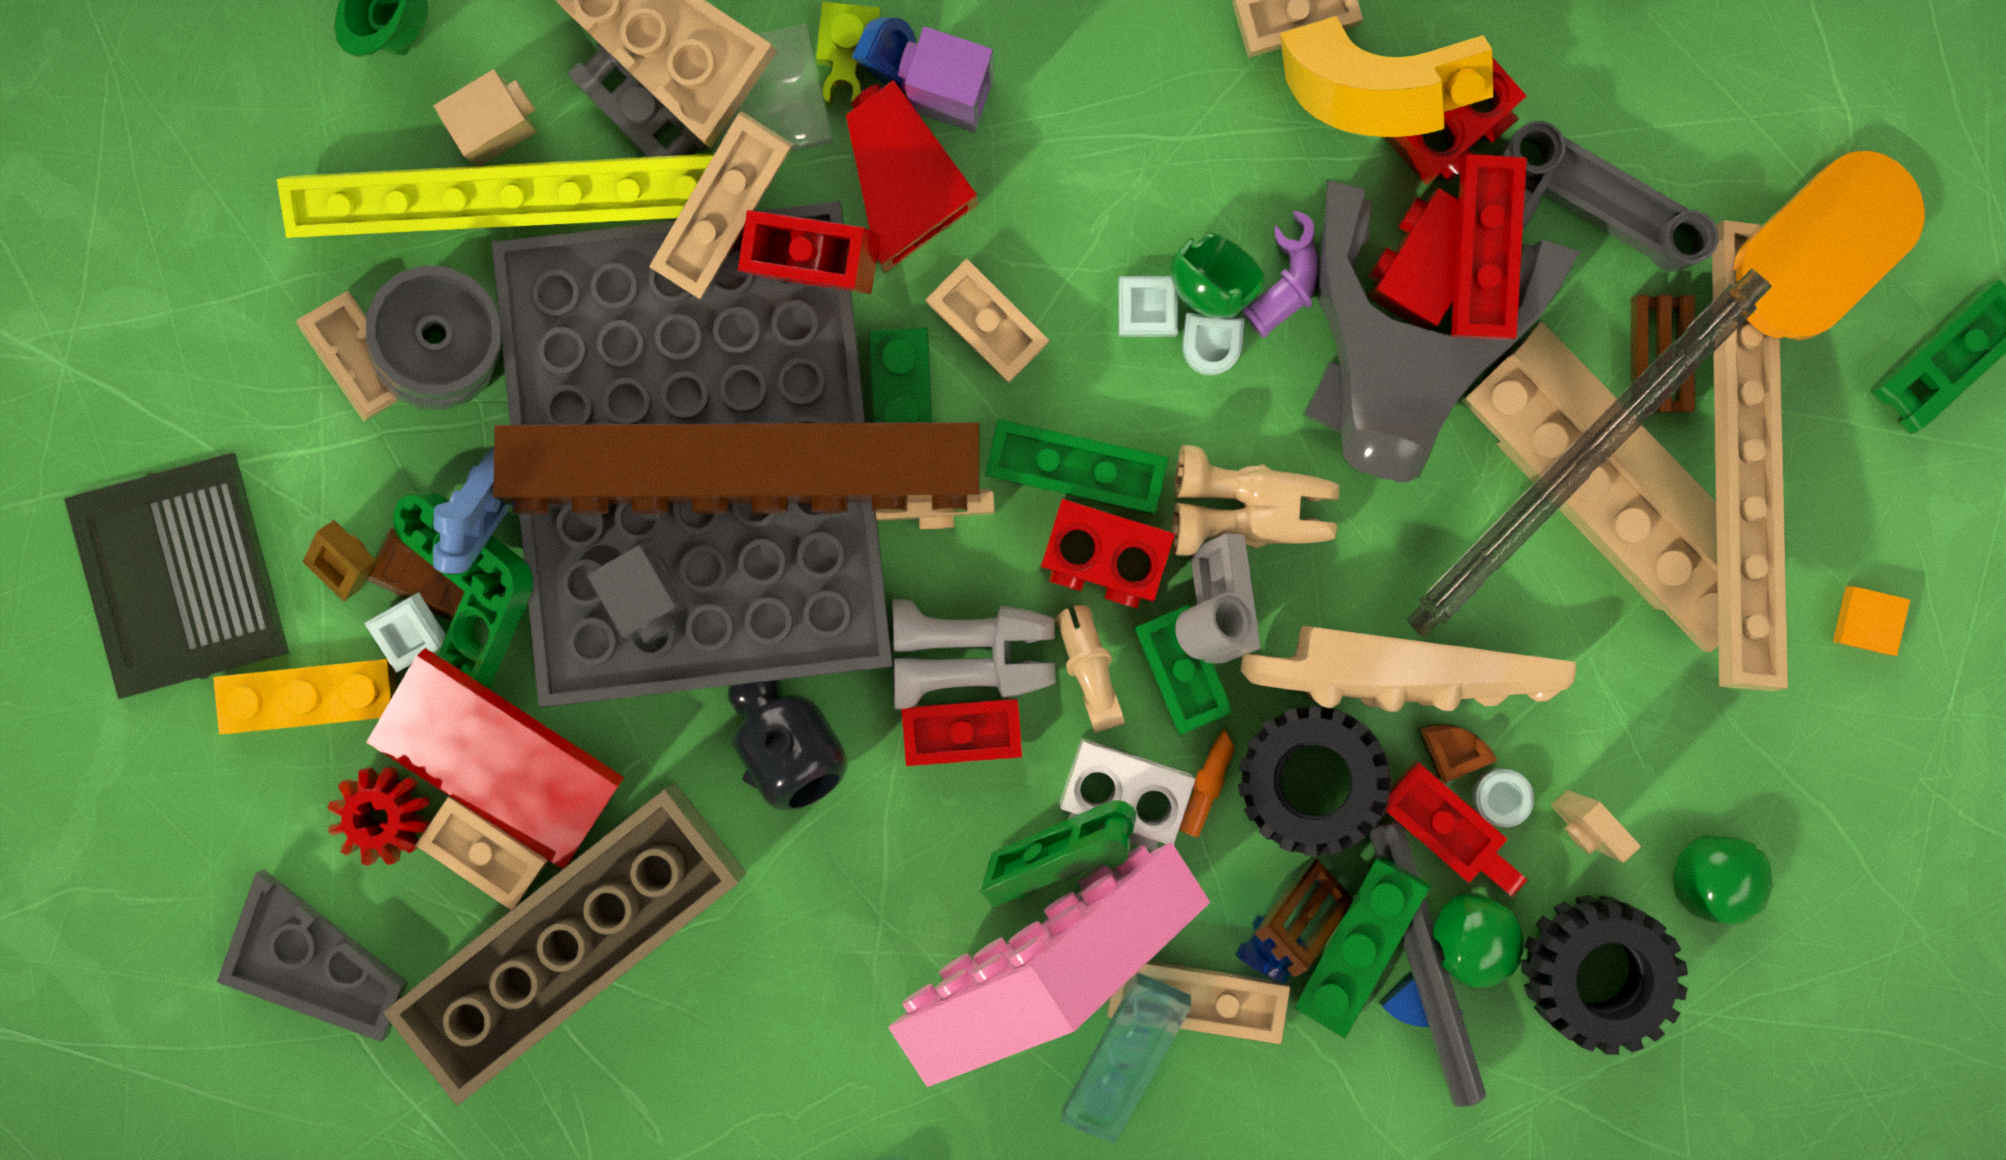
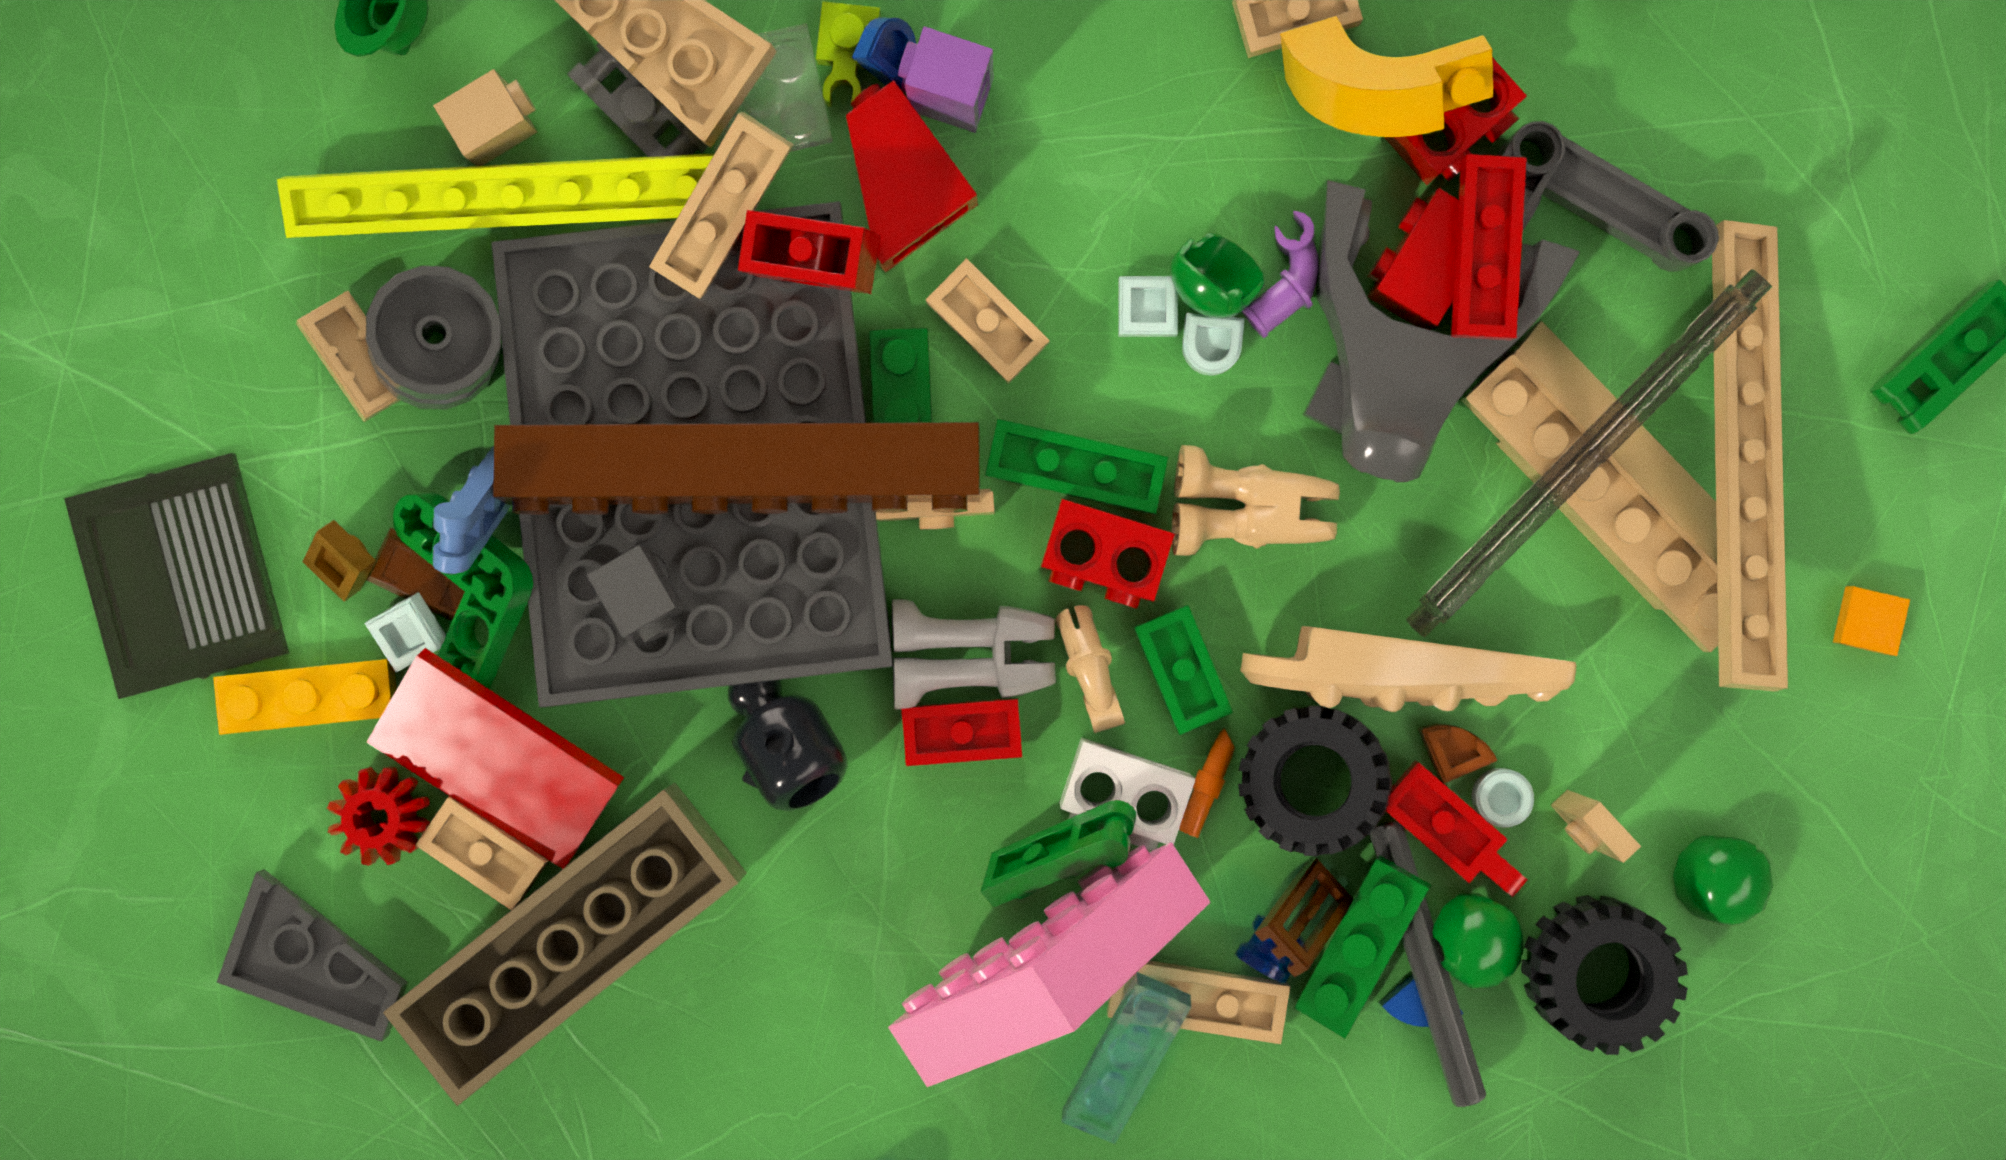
light grey plate [1175,533,1261,664] -> none
reddish brown tile [1631,295,1695,413] -> none
light orange tile [1733,151,1925,341] -> none

